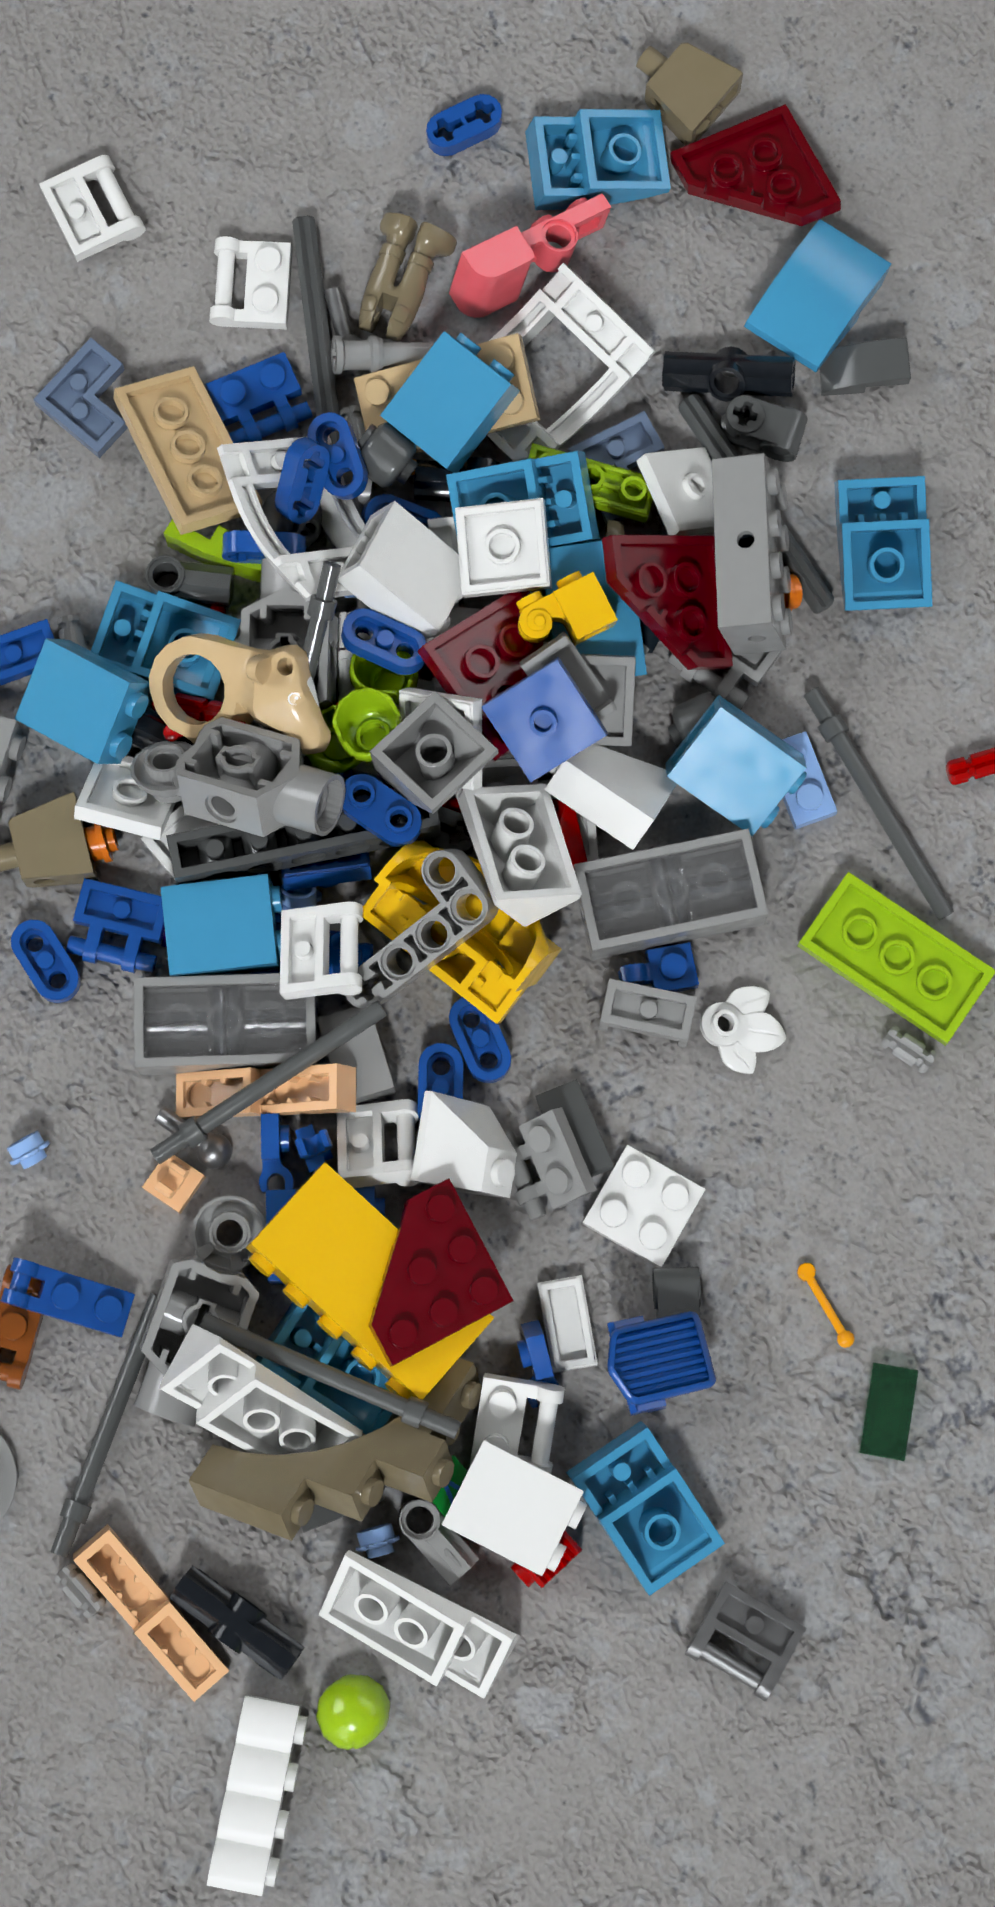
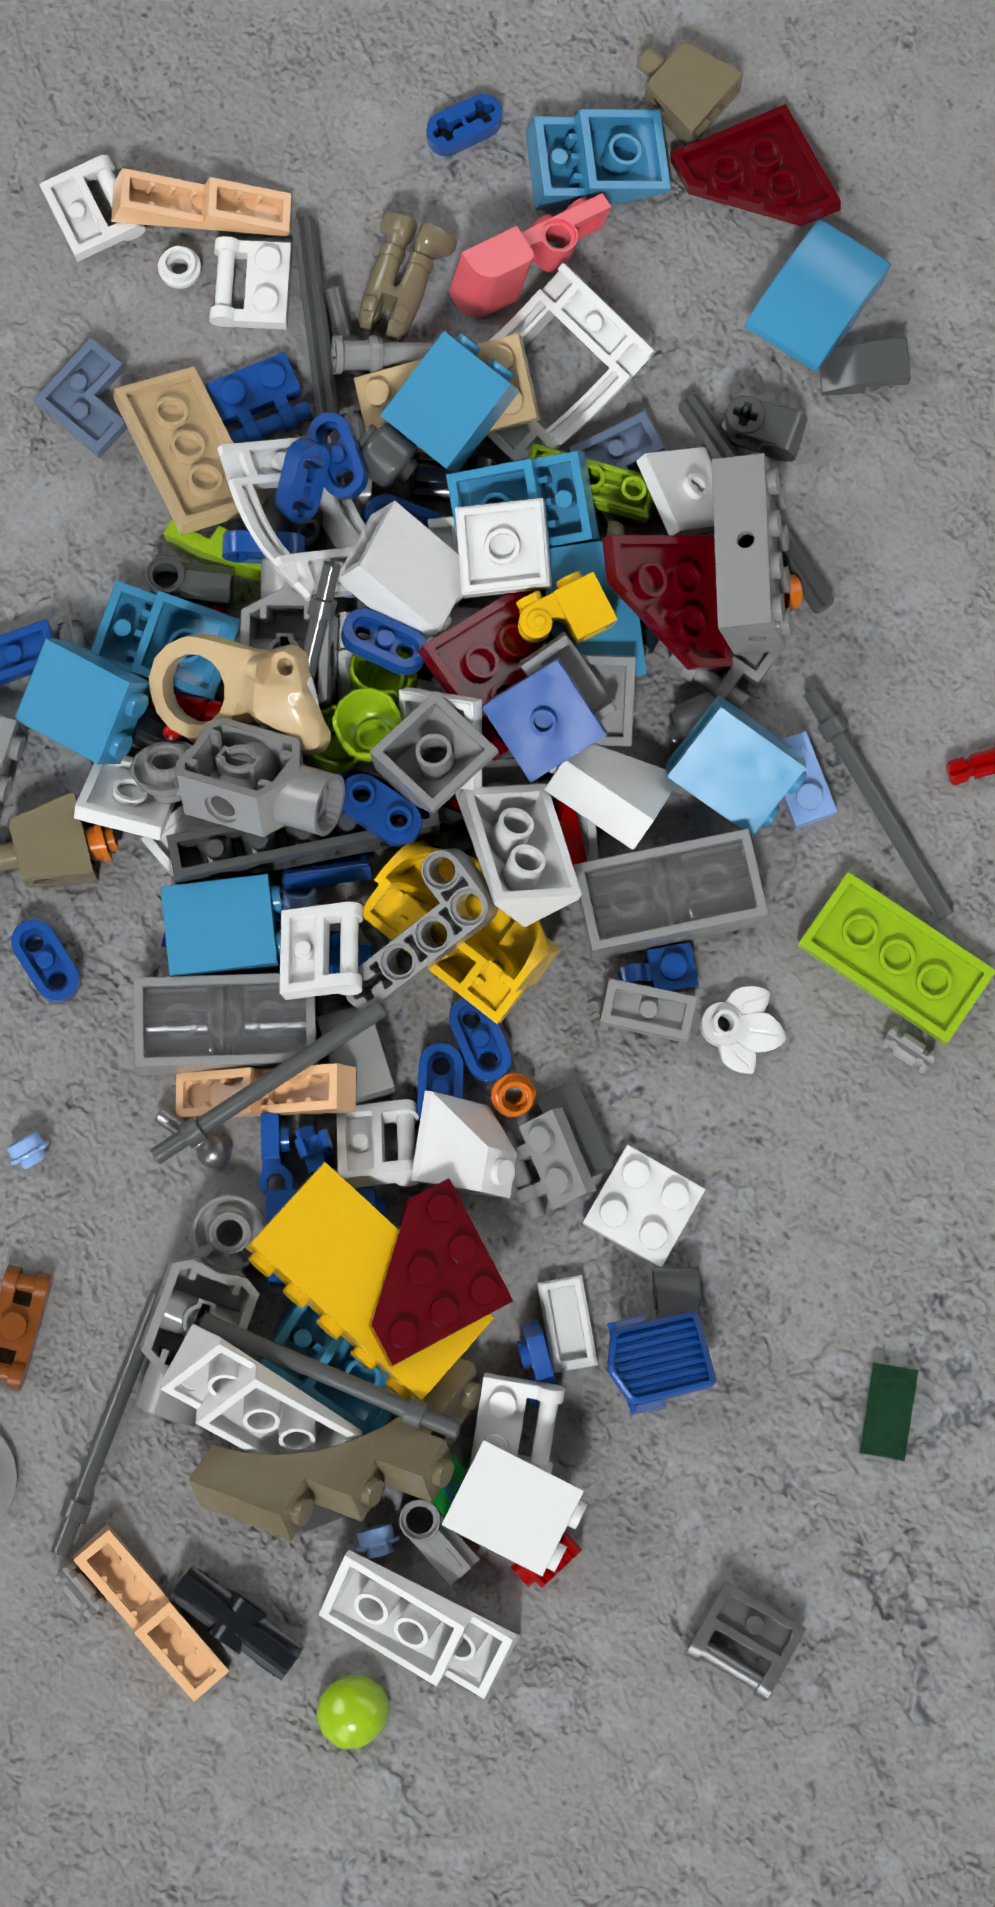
blue plate [0,1257,135,1338] -> none
blue plate [66,878,165,973] -> none
light nougat tile [142,1155,206,1214] -> none
white brick [207,1695,308,1896] -> none
dark azure slope [566,1421,725,1596] -> none
black piece [662,346,796,402] -> none
light orange hinge [797,1263,855,1348] -> none
dark azure slope [834,476,933,611] -> none
none -> light nougat slope [111,168,291,236]
none -> white plate [158,246,201,289]
none -> orange plate [491,1072,536,1117]

